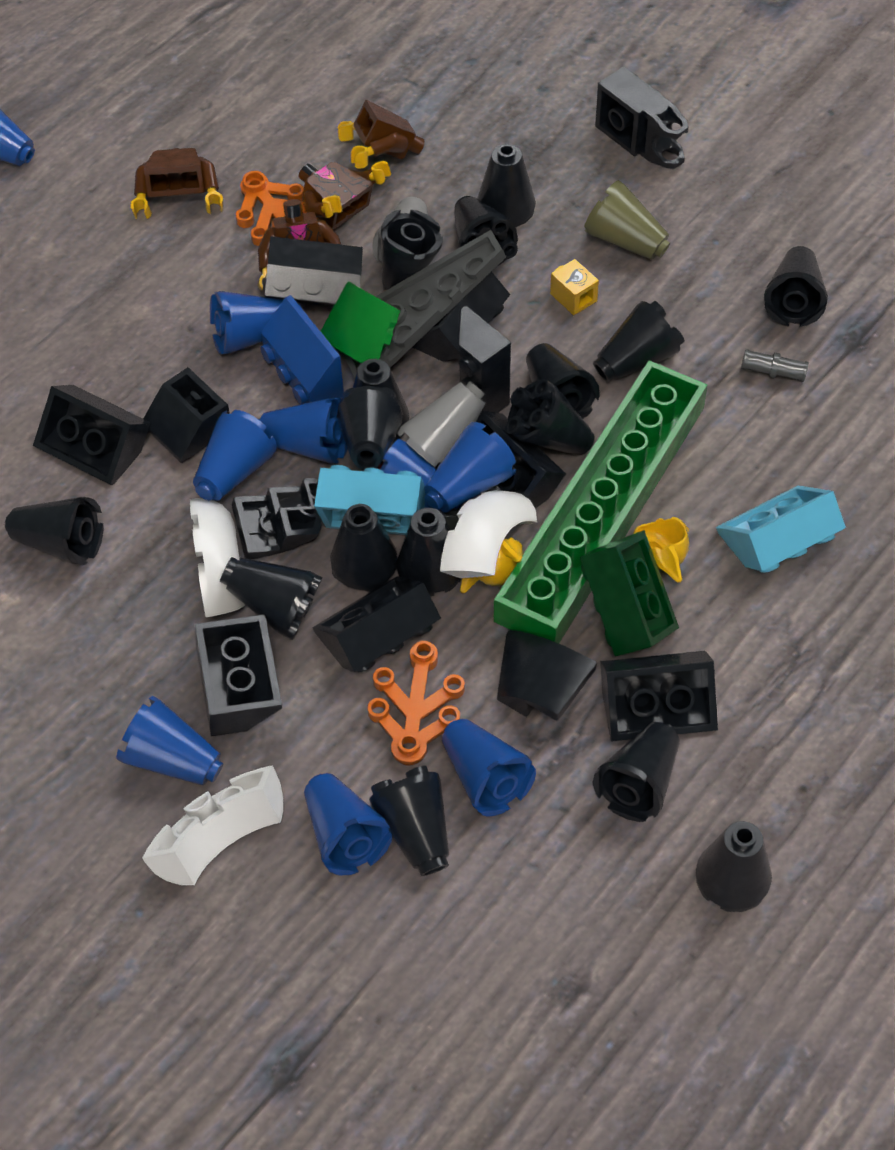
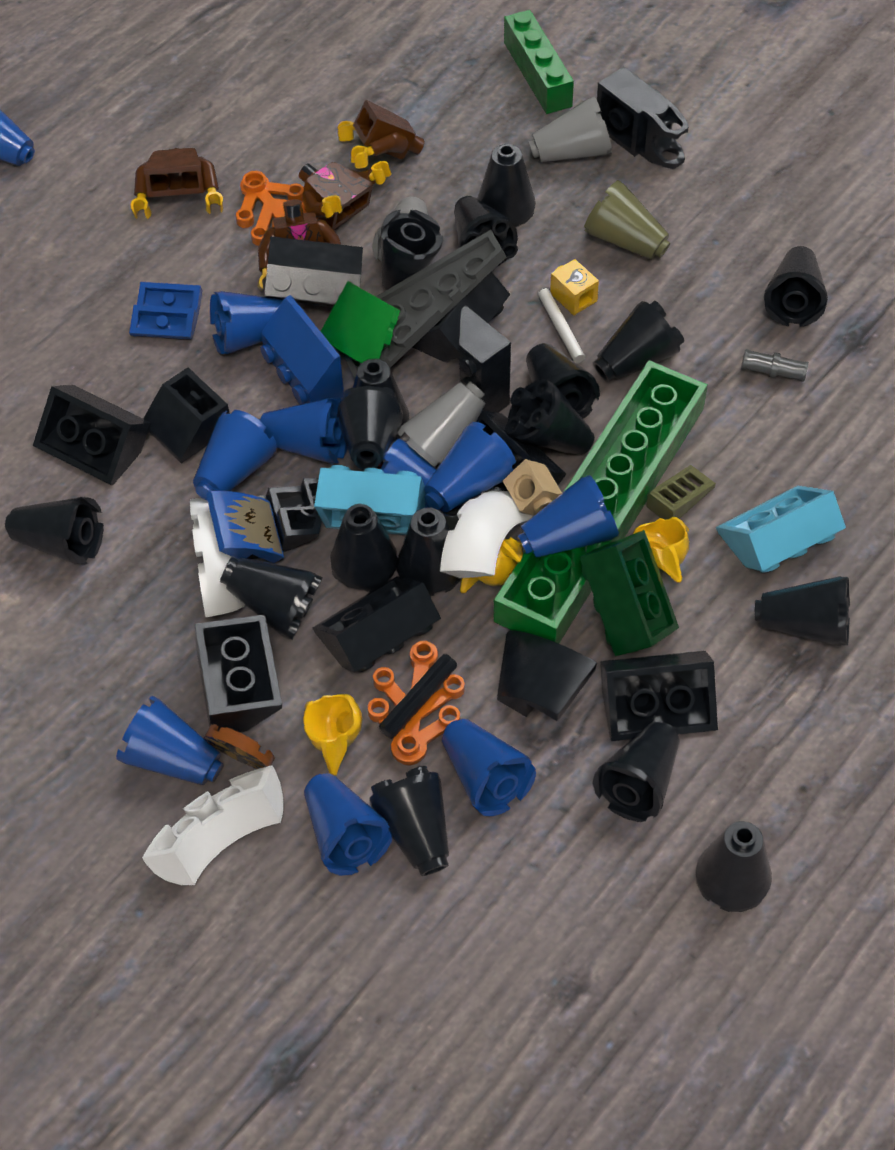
none -> blue slope [129,282,203,339]
none -> dark orange tile [204,724,275,769]
none -> slope [206,491,284,563]
none -> yellow piece [303,694,362,775]
none -> black axle [379,654,457,739]
none -> tan brick [503,459,562,515]
none -> green brick [504,10,574,114]
none -> blue cone [517,475,619,557]
none -> light grey cone [529,96,612,162]
none -> white bar [538,288,585,363]
none -> olive slope [646,465,716,520]
none -> black cone [754,576,850,646]

